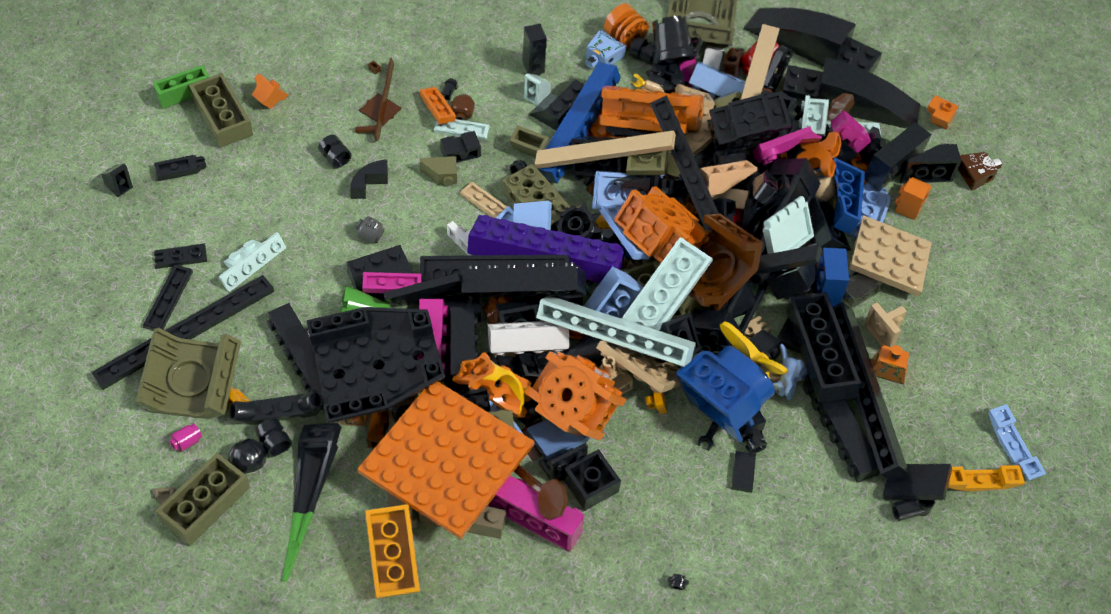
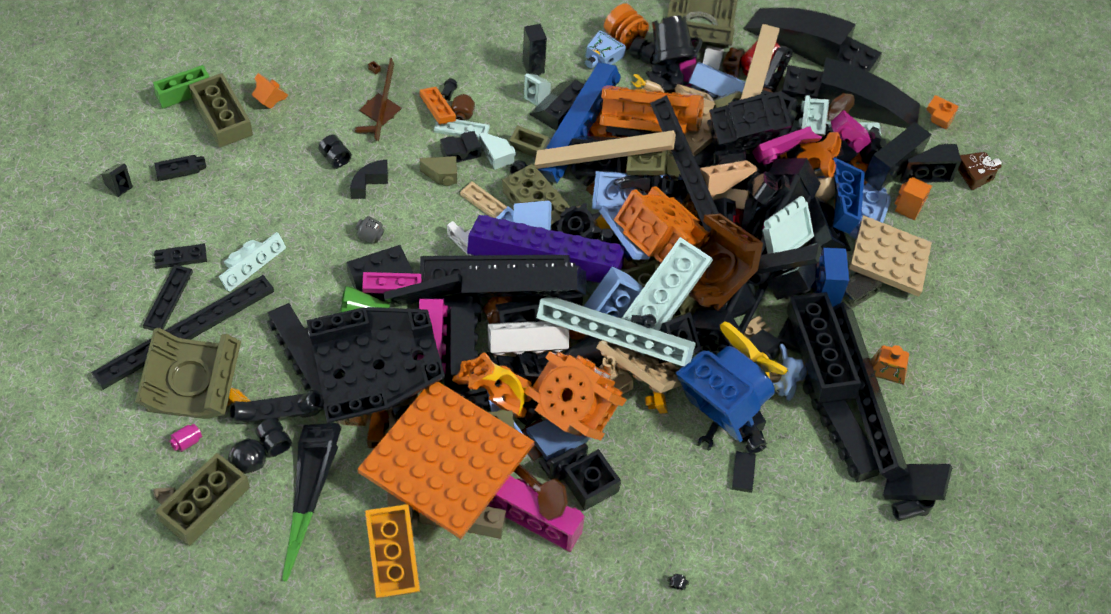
tan bracket [864,302,907,347] -> none
light orange slope [948,465,1025,491] -> none
light blue slope [989,404,1046,481] -> none
none -> light aqua slope [479,133,516,170]
none -> black arm [631,314,657,328]

